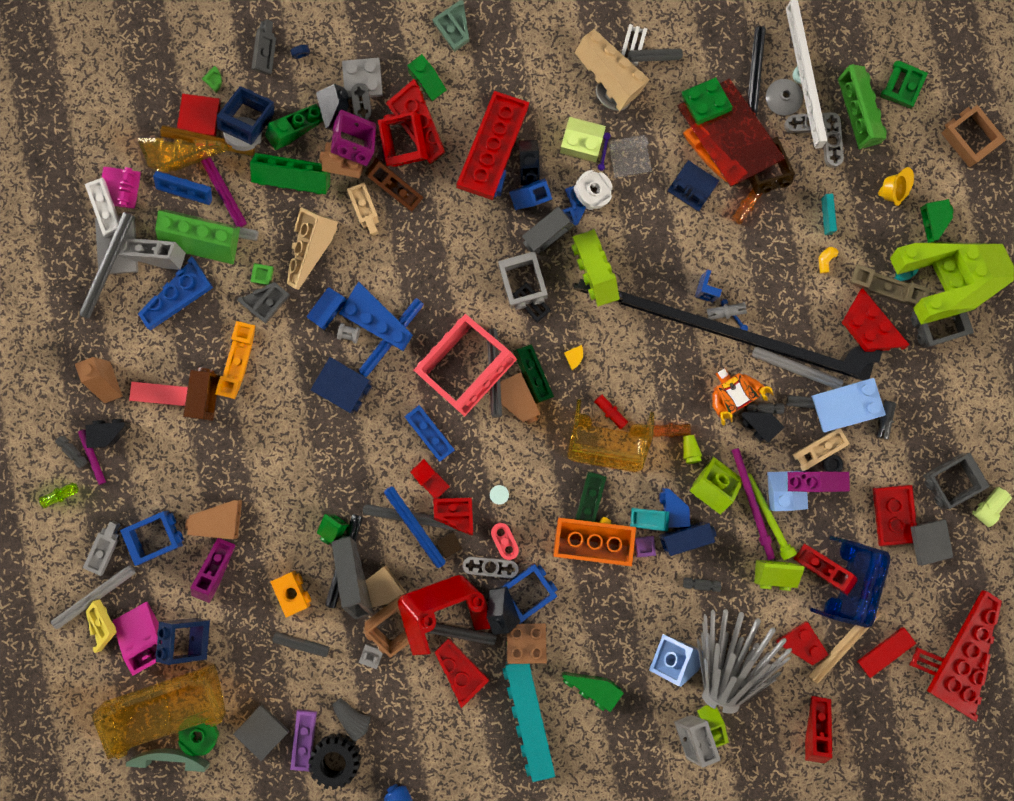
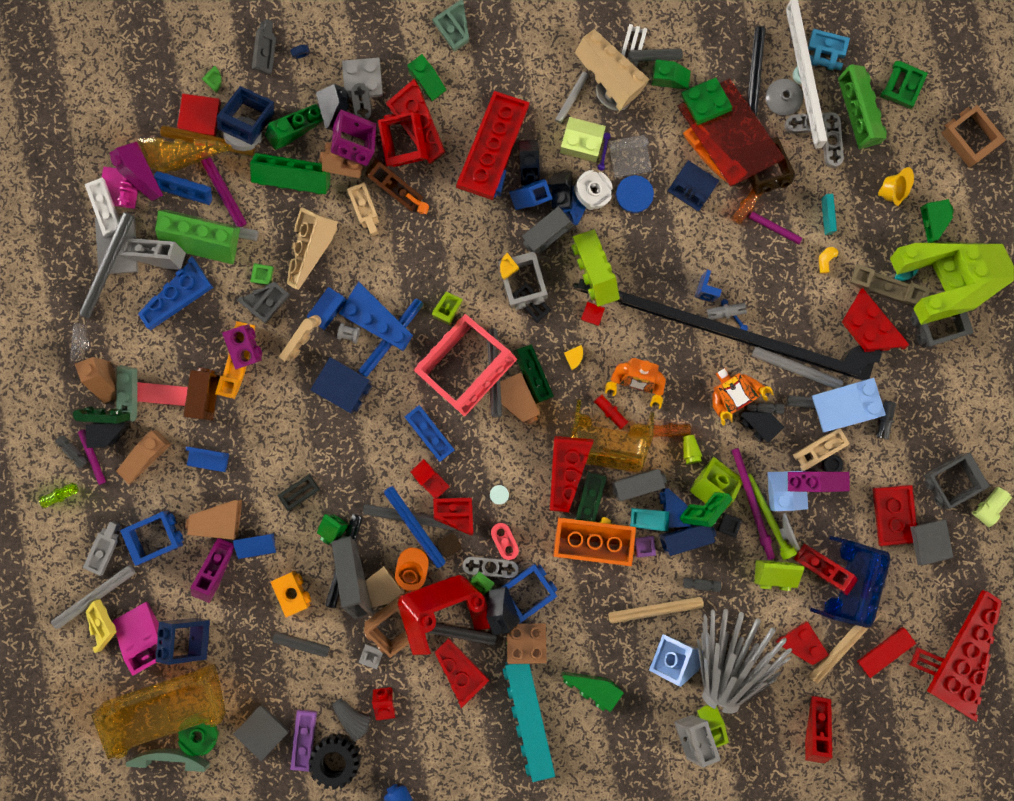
none -> clear plate [70,323,89,363]
none -> dark green plate [73,406,130,424]
none -> magenta slope [109,141,163,201]
none -> sand green plate [116,365,137,422]
none -> medium nougat slope [116,430,171,485]
none -> blue panel [186,446,229,472]
none -> magenta brick [222,324,262,369]
none -> blue slope [233,533,276,559]
none -> pearl dark grey tile [277,474,321,511]
none -> tan plate [279,315,321,362]
none -> red bracket [372,687,396,721]
none -> orange piece [395,548,429,592]
none -> orange hand [406,193,429,214]
none -> lime slope [432,292,463,326]
none -> bright green tile [469,572,494,595]
none -> yellow tile [500,253,519,280]
none -> black slope [548,171,573,210]
none -> red wing [550,436,594,512]
none -> light grey bar [555,72,589,124]
none -> red tile [581,302,605,326]
none -> orange torso [605,358,666,409]
none -> tan axle [608,597,704,623]
none -> dark grey window [611,469,667,502]
none -> blue tile [616,175,654,214]
none -> green slope [651,60,691,90]
none -> green plate [679,492,733,527]
none -> black tile [717,513,742,538]
none -> magenta bar [749,211,802,245]
none -> light grey dish [779,513,800,550]
none -> dark azure plate [808,29,850,71]

